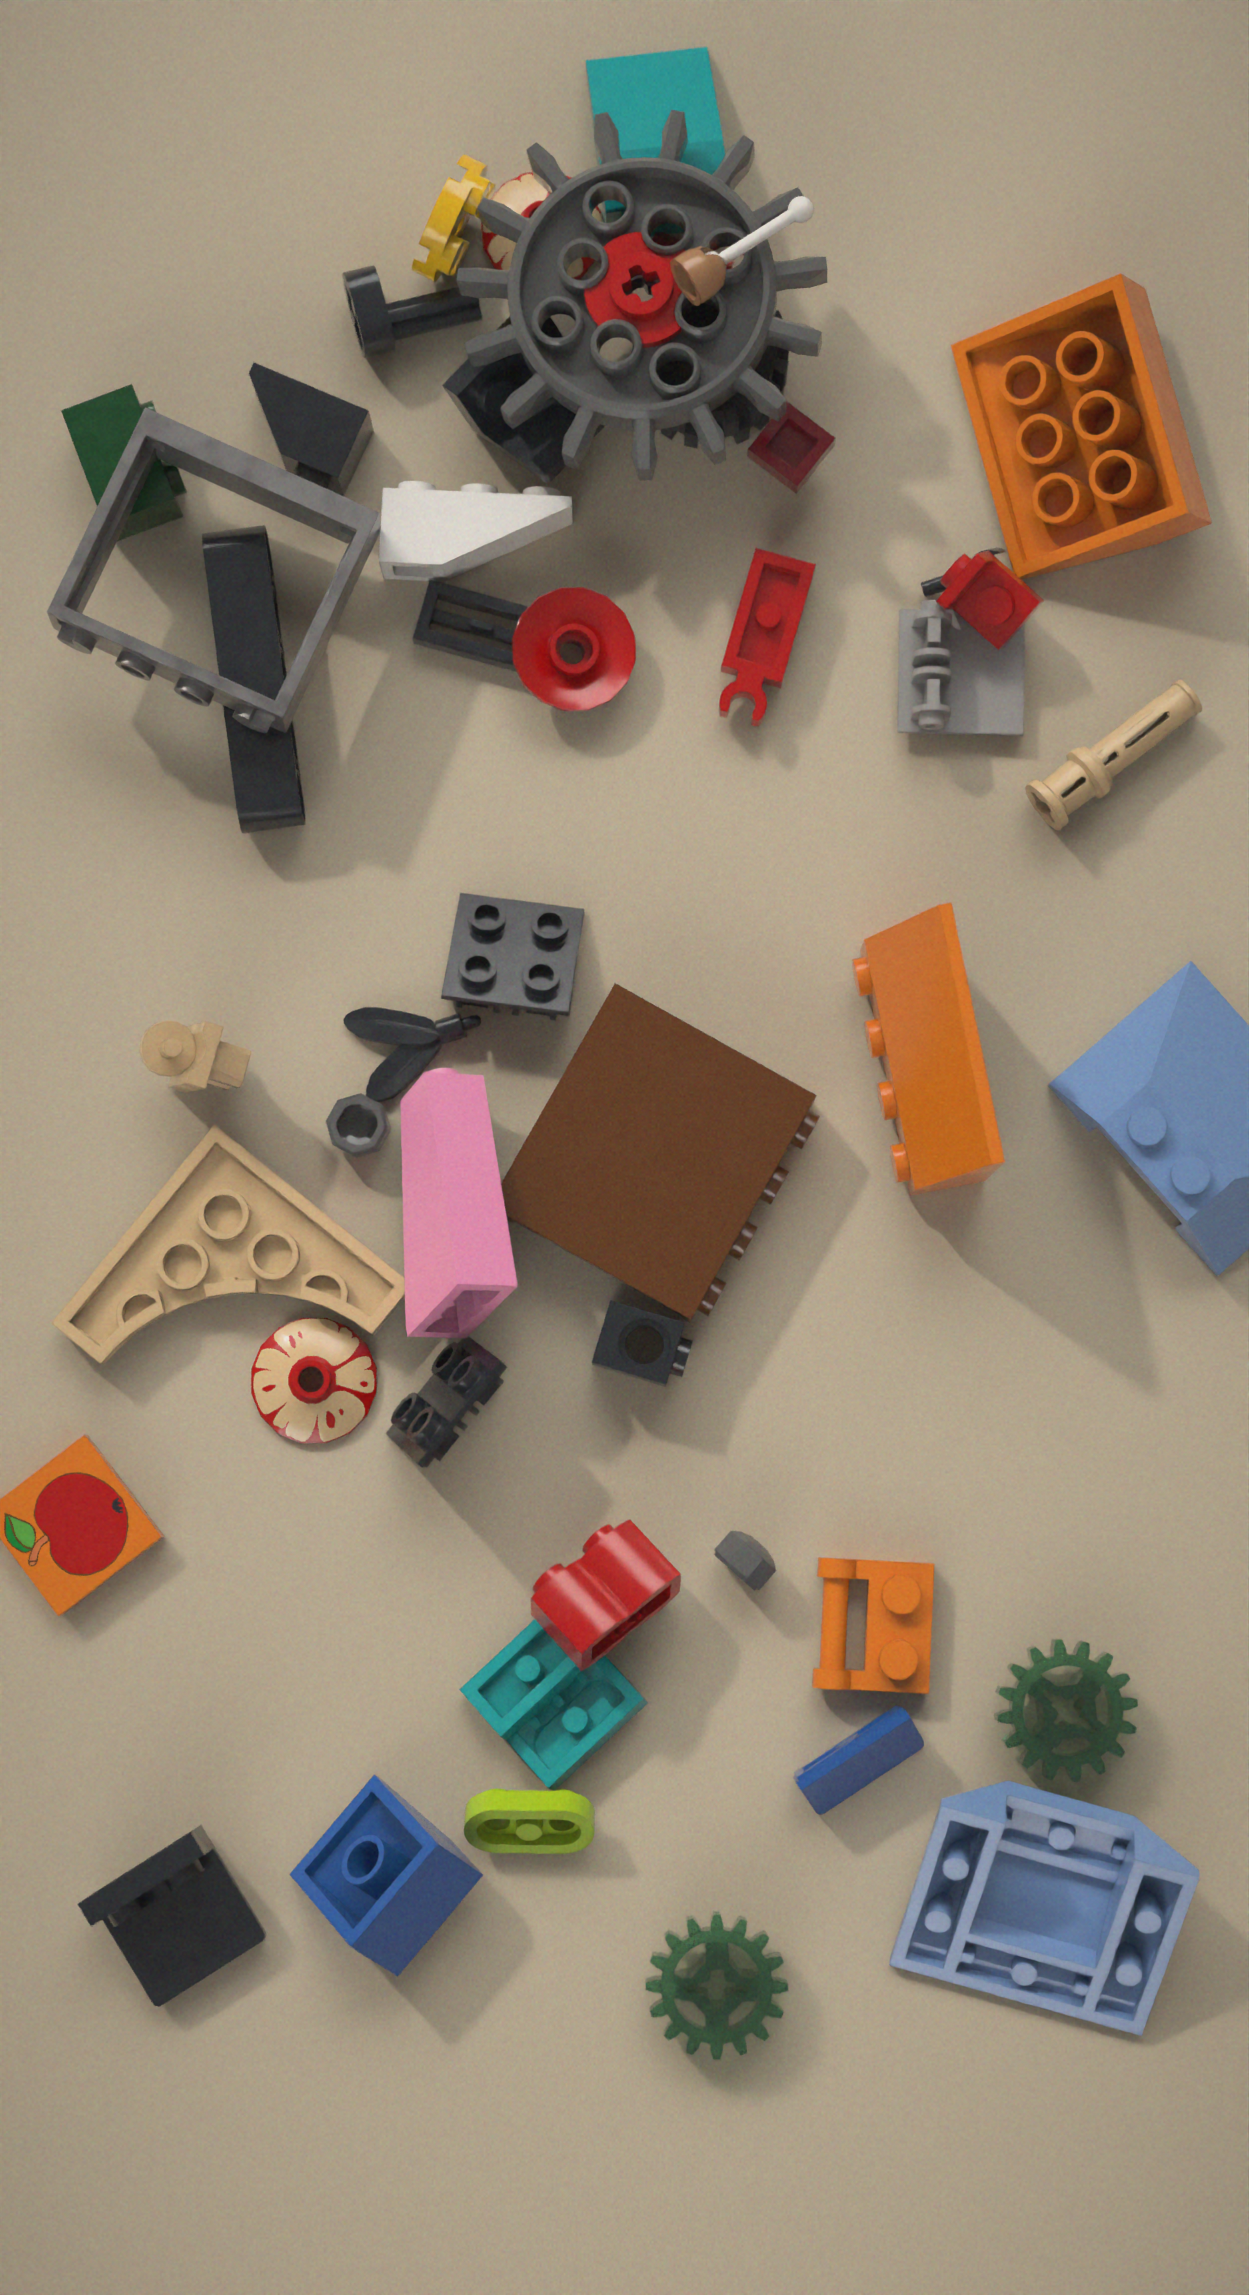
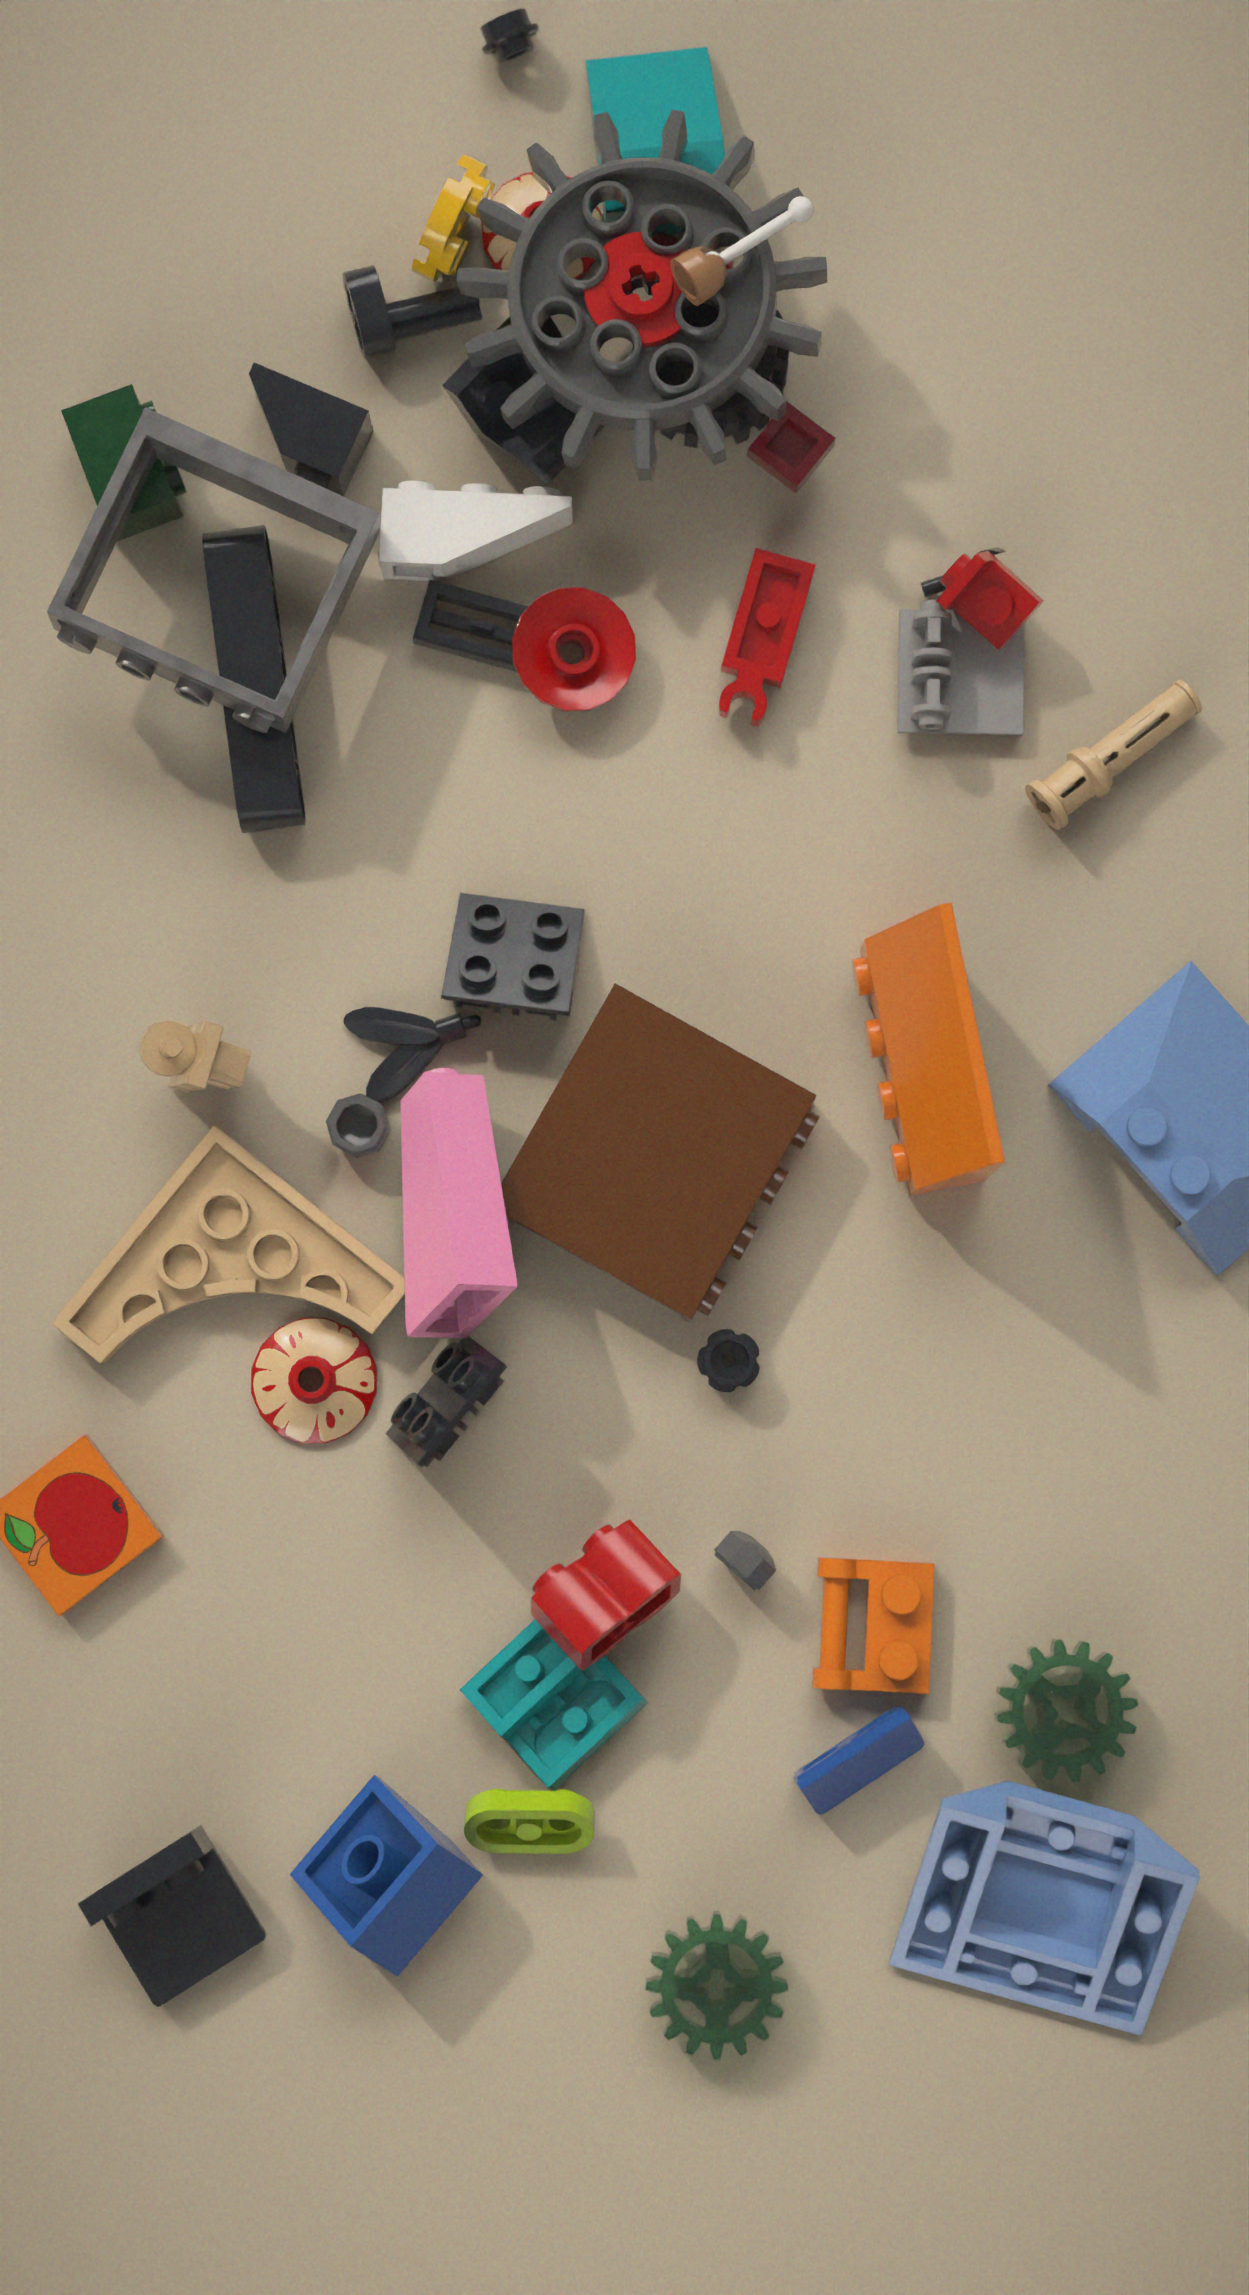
black brick [592,1300,693,1387] -> none
orange slope [951,273,1212,580] -> none
none -> black plate [480,8,539,62]
none -> black plate [697,1329,760,1392]

